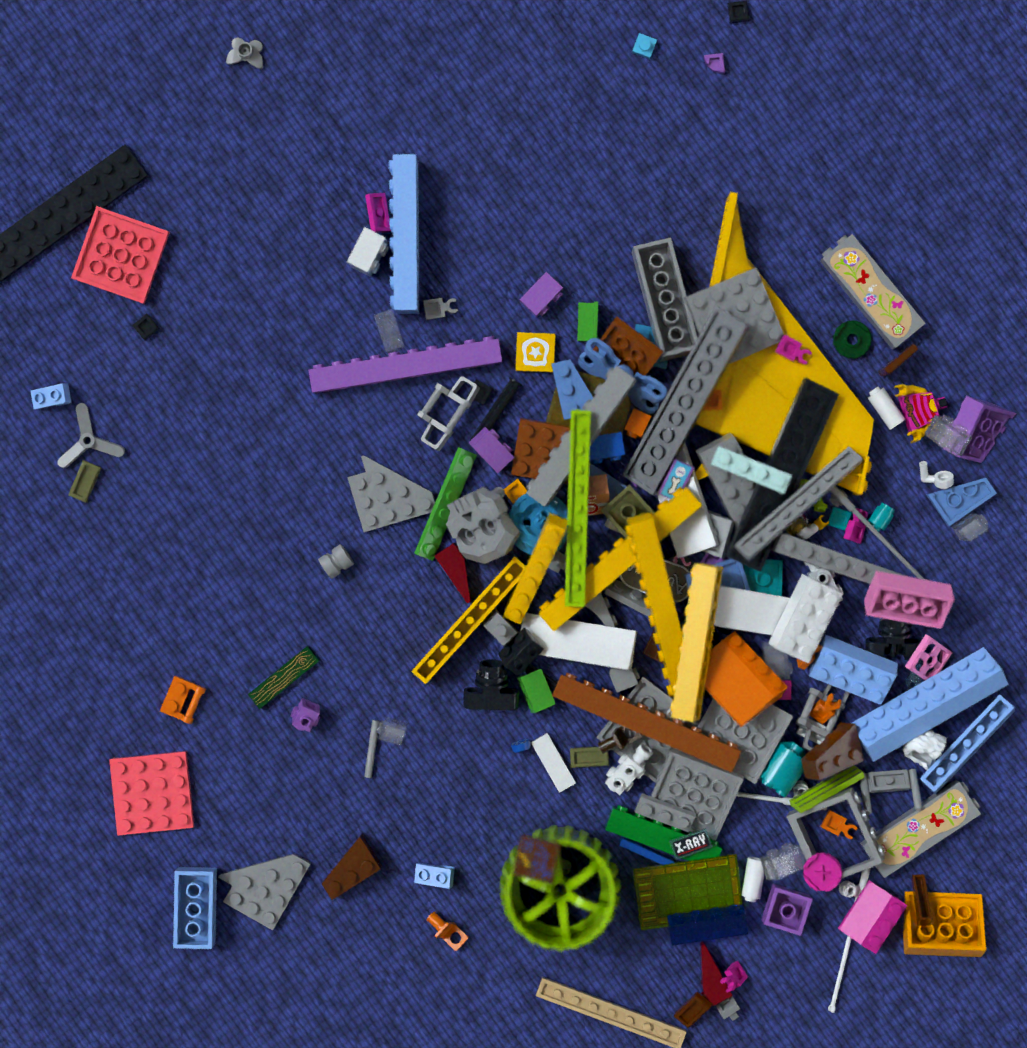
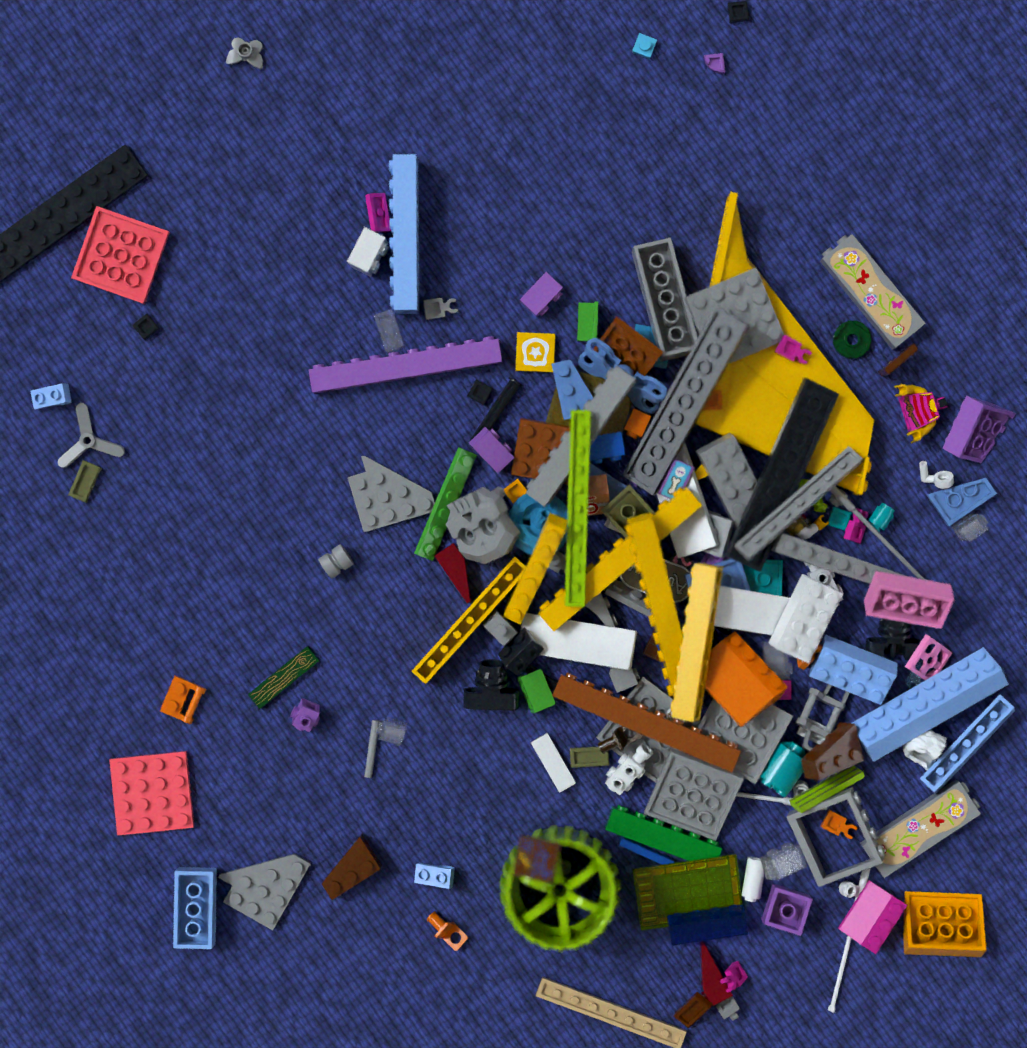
light grey bar [417,376,480,451] -> none
blue tile [511,739,531,753] -> none
light grey plate [635,793,696,832] -> none
tile [669,828,712,860] -> none
light aqua plate [711,446,792,494] -> none
dark pink tile [803,852,842,892] -> none
orange plate [809,694,841,724] -> none
light grey plate [860,769,922,815] -> none
white brick [868,387,905,430] -> none
reddish brown piece [911,874,932,926] -> none
clear brick [924,415,972,456] -> none

